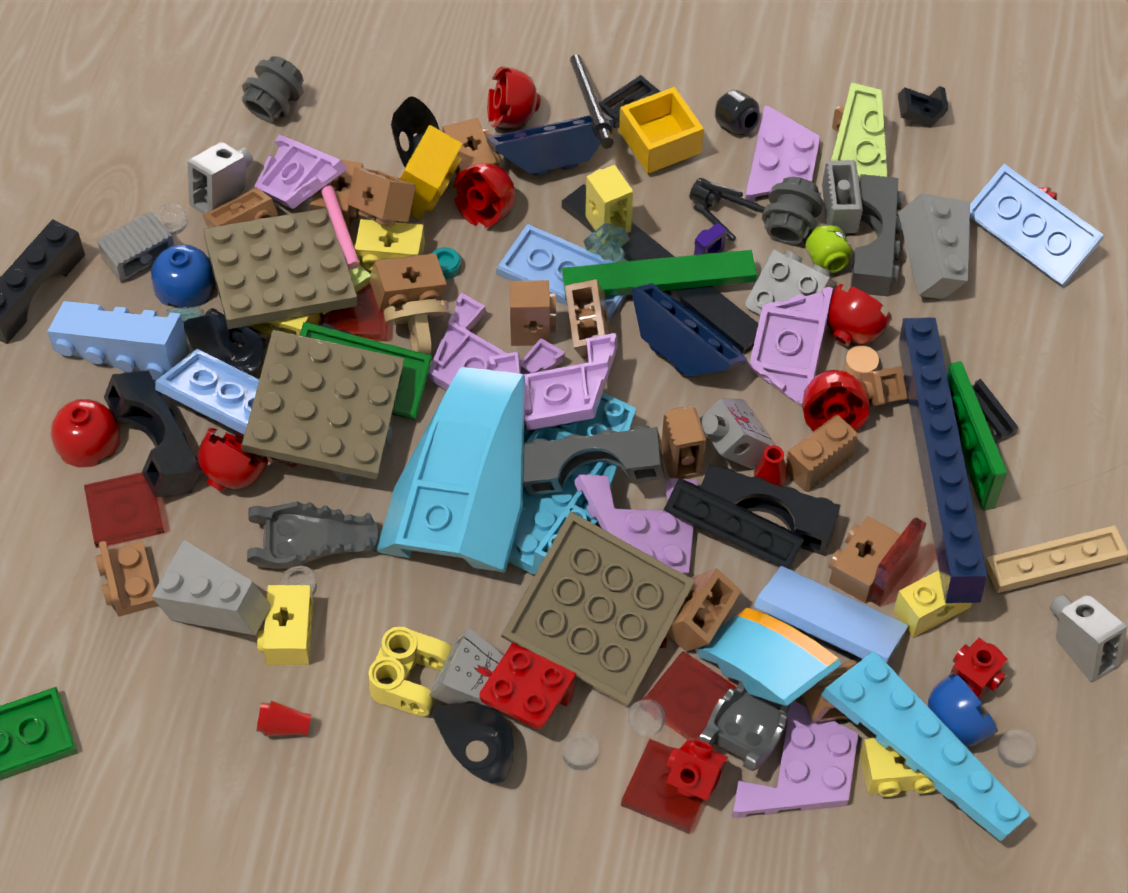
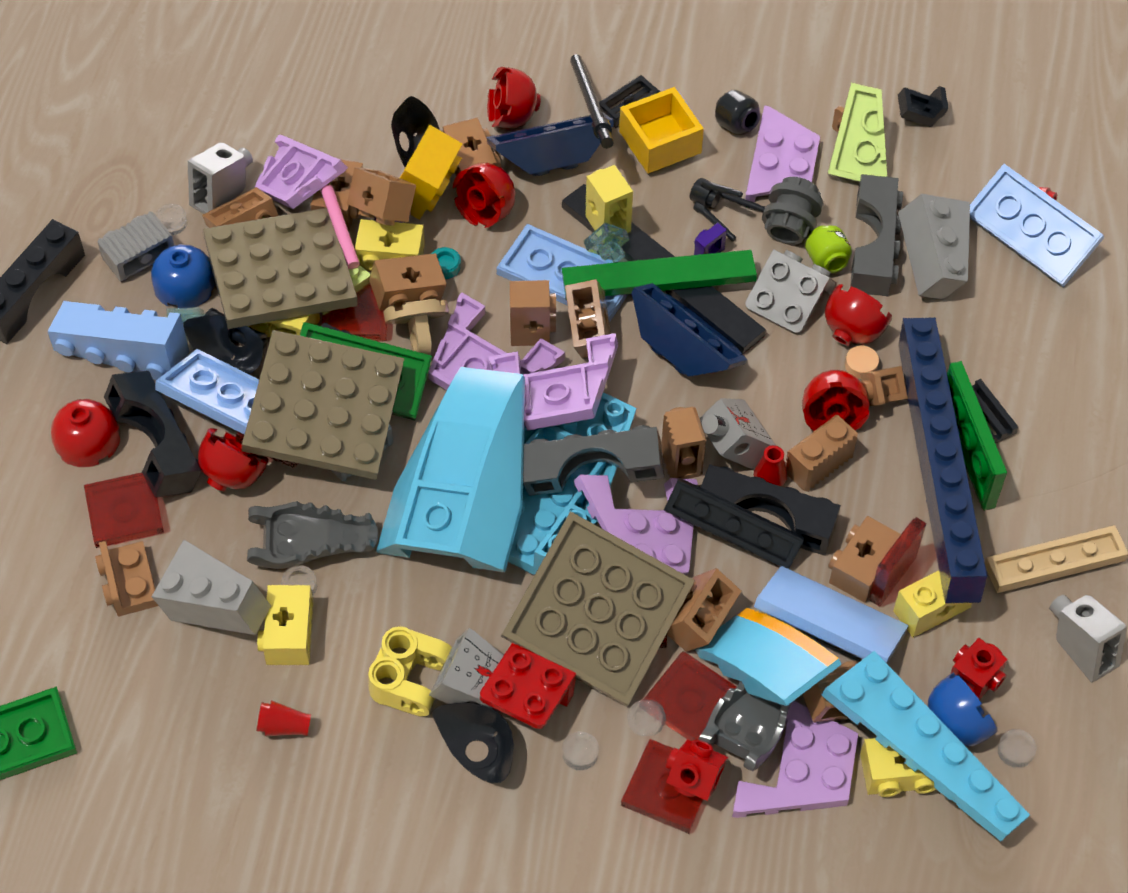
dark grey piece [242,56,304,122] -> none
lavender wing [749,287,833,407] -> none
light grey brick [822,160,863,233] -> none

